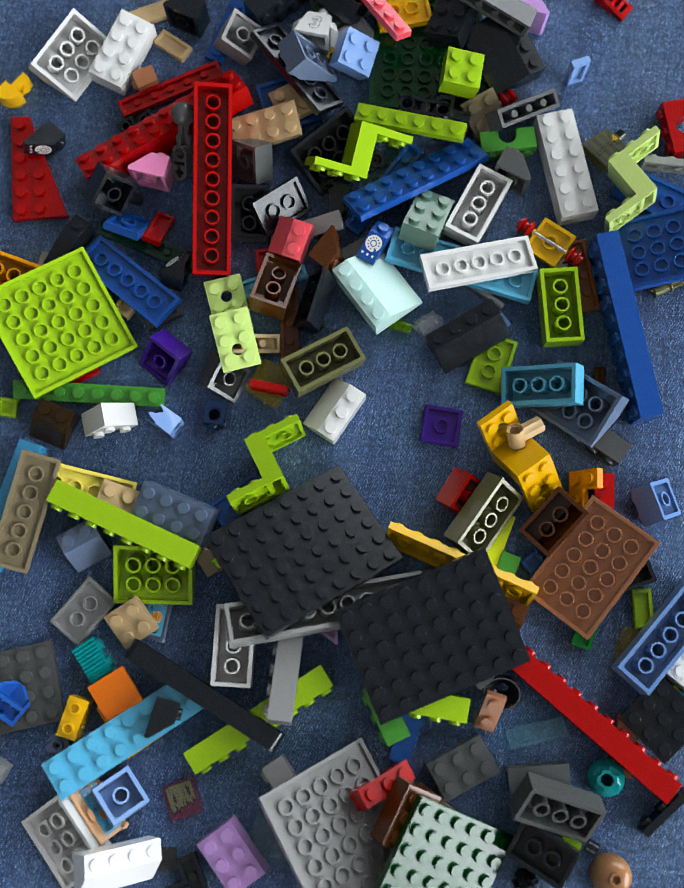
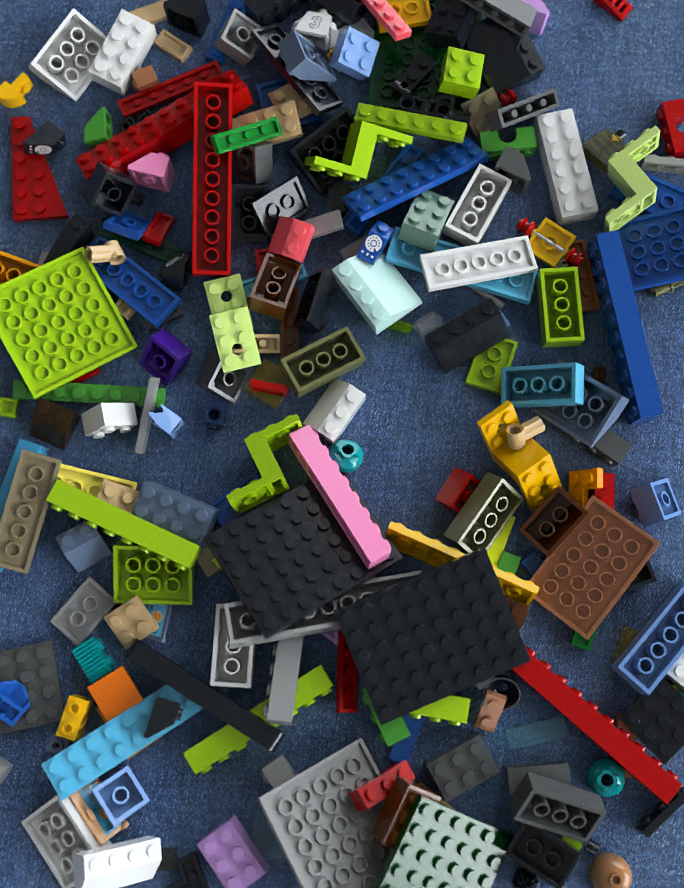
piece [161,776,204,822] -> none
dark grey beam [171,101,193,181] -> none
reddish brown slope [308,225,343,275] -> none
black plate [369,150,385,171] -> none
dark purple tile [419,404,463,449] -> none
light blue tile [564,55,591,86] -> none
lime tile [630,589,654,629] -> none
none -> bright green slope [83,107,113,150]
none -> tan piece [85,240,126,266]
none -> light grey tile [134,377,160,454]
none -> green tile [210,116,283,155]
none -> bright pink brick [288,425,391,569]
none -> teal piece [329,439,363,472]
none -> red tile [336,631,358,713]
none -> black plate [390,52,437,97]

